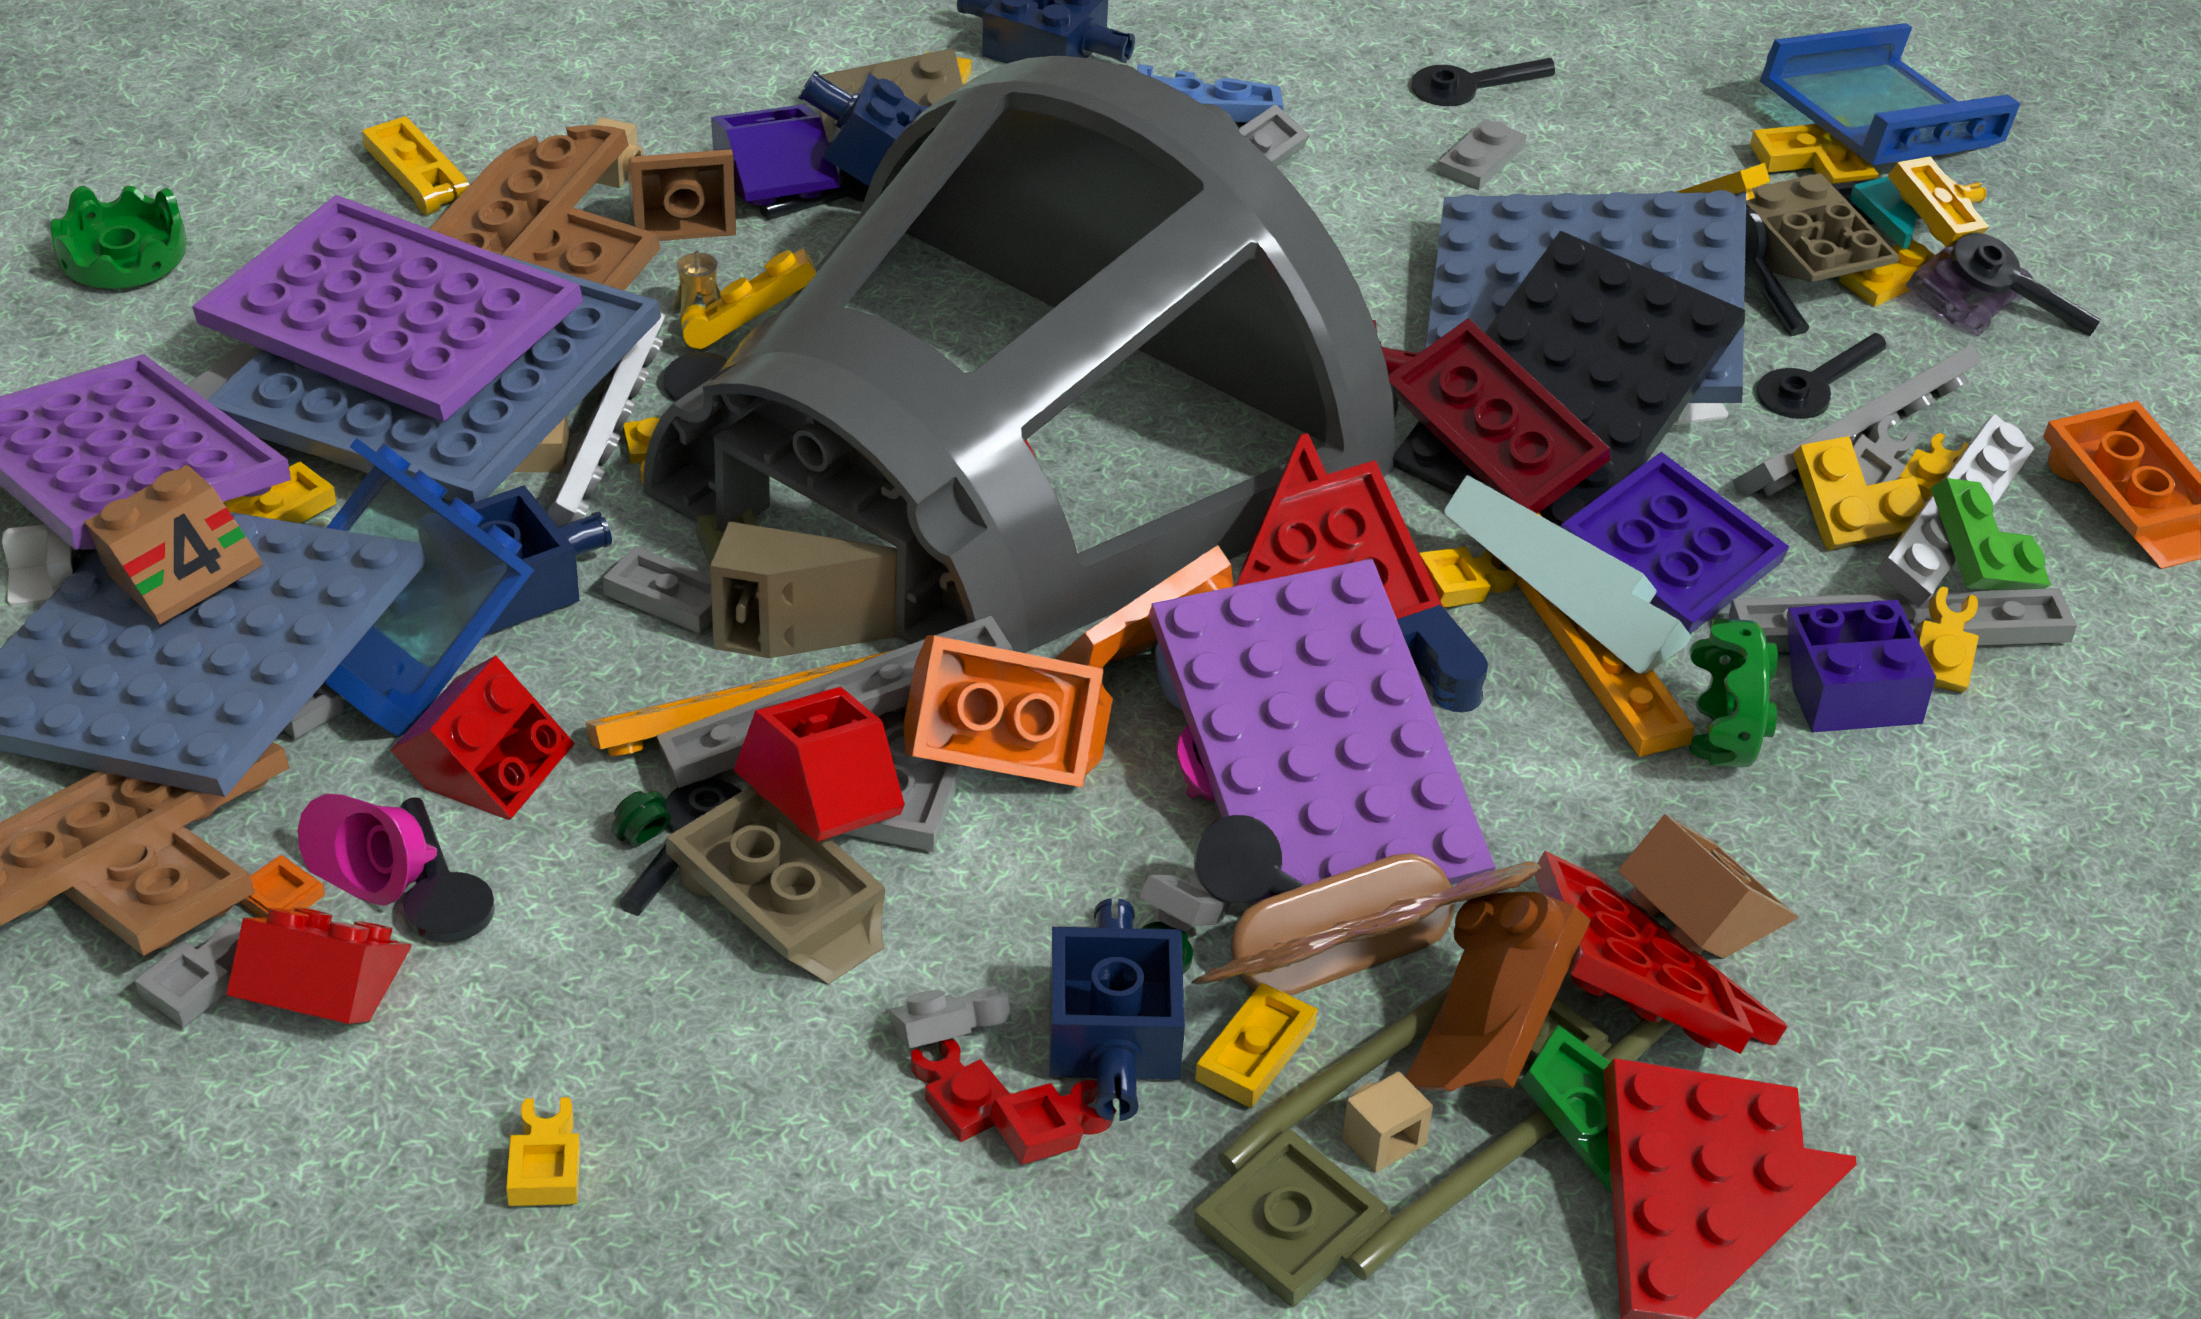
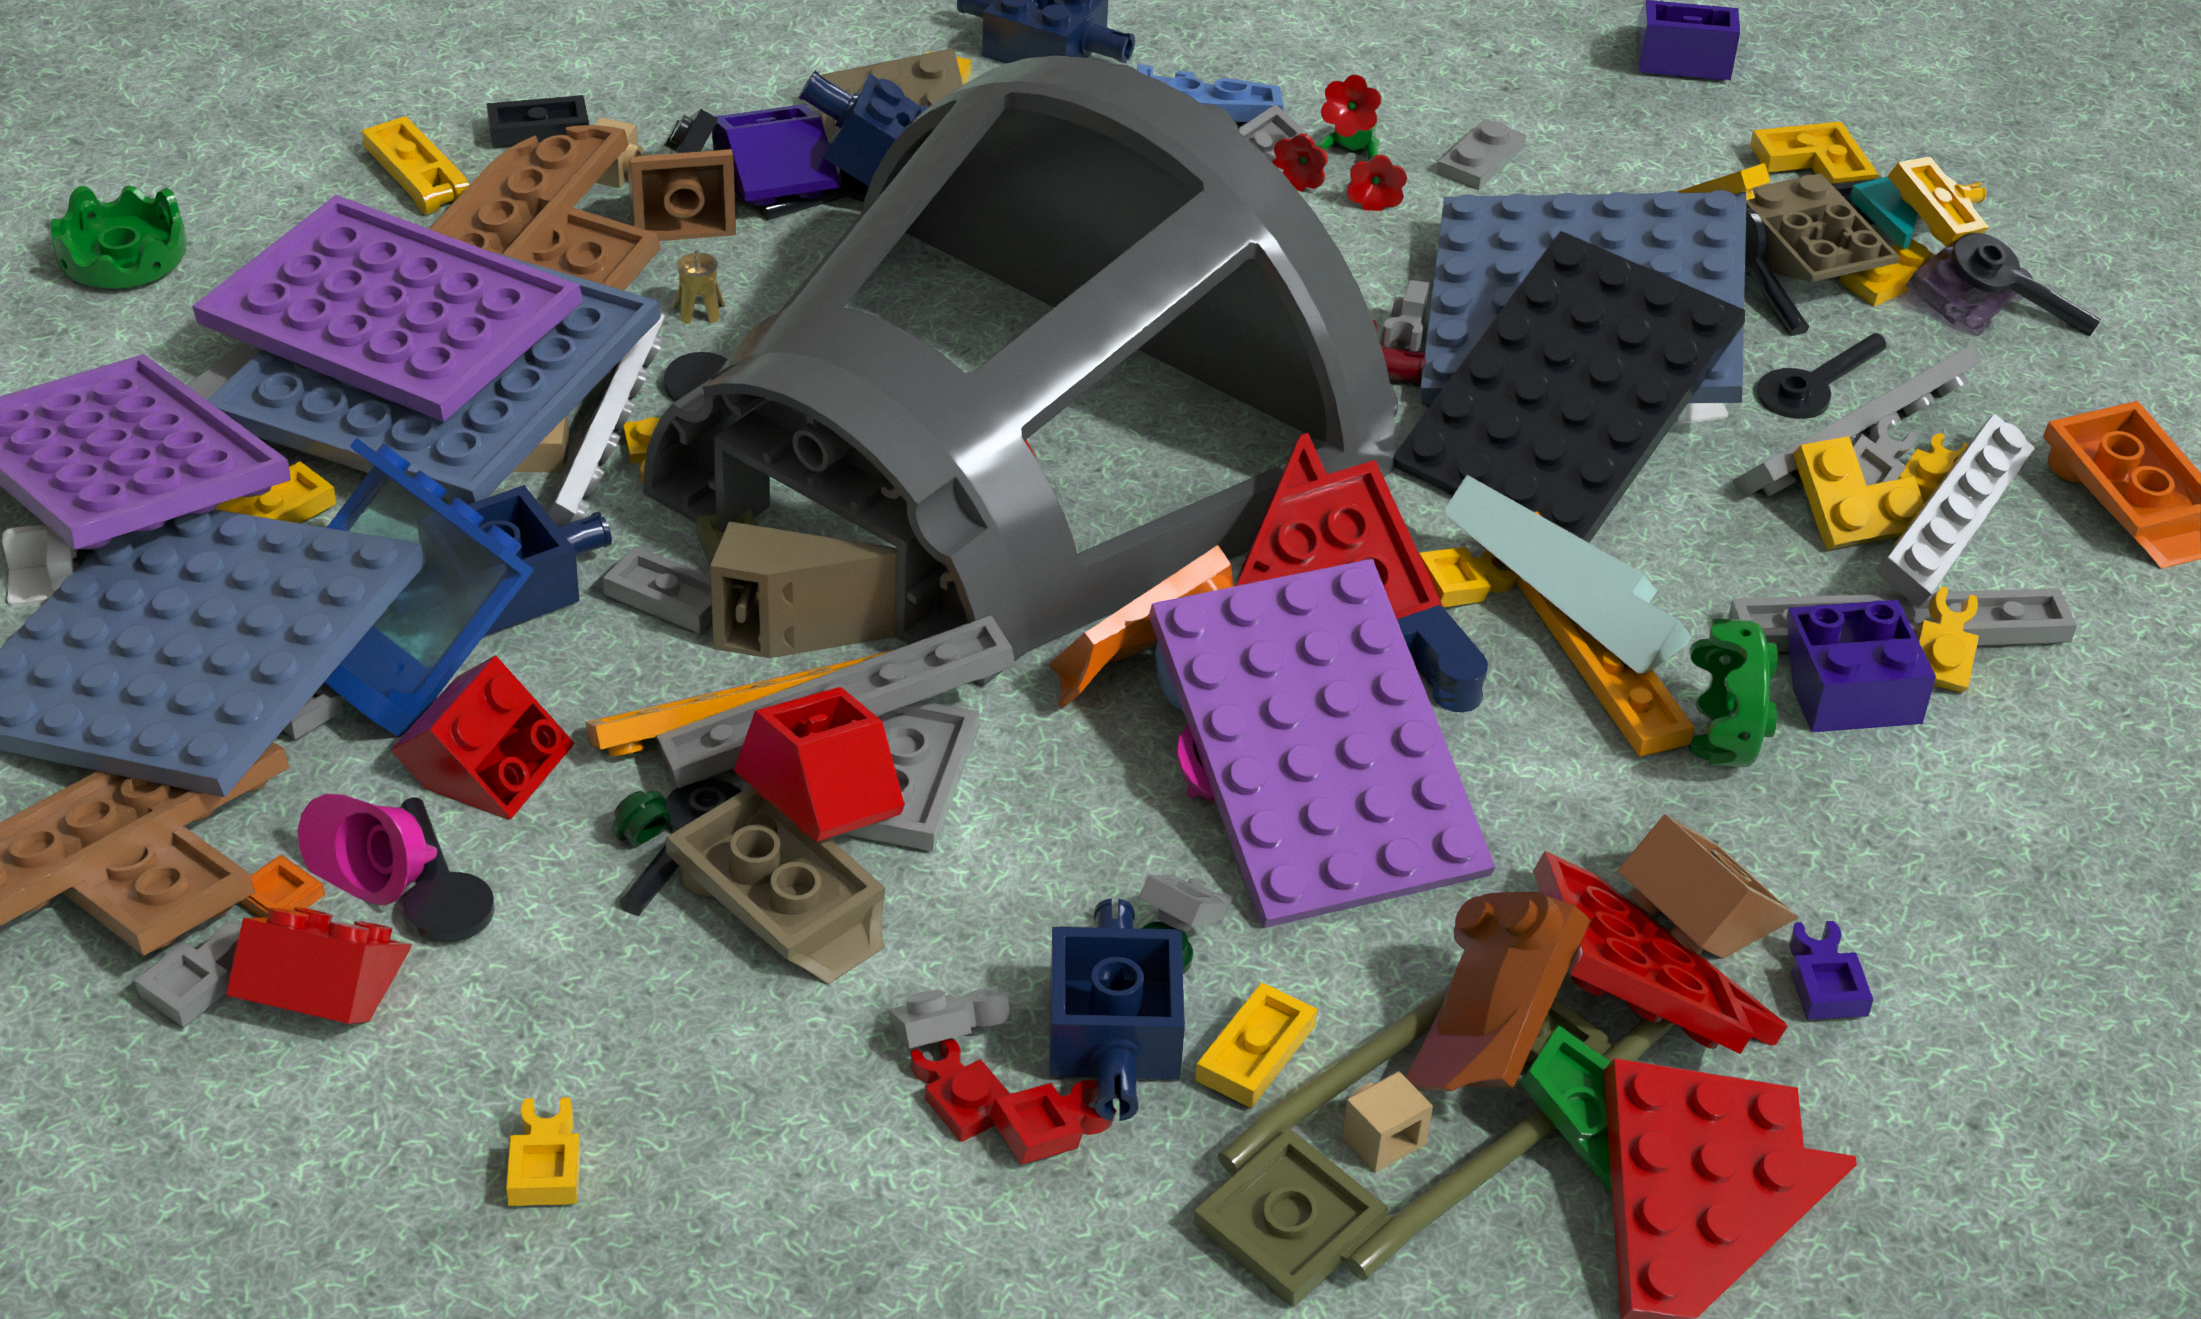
medium nougat slope [84,465,263,625] -> none
yellow plate [680,248,817,349] -> none
orange slope [904,635,1113,787] -> none
medium nougat plant [1191,853,1542,996] -> none
black piece [1194,815,1306,903] -> none
dark red plate [1388,318,1610,514] -> none
black piece [1411,58,1555,107] -> none
dark purple plate [1561,452,1789,634] -> none
panel [1760,23,2021,165] -> none
bright green plate [1930,478,2051,590] -> none
none -> black plate [486,95,589,147]
none -> black plate [664,109,718,154]
none -> red plant [1272,75,1407,211]
none -> light grey plate [1381,280,1430,352]
none -> dark purple slope [1637,0,1740,80]
none -> dark purple plate [1789,921,1874,1020]

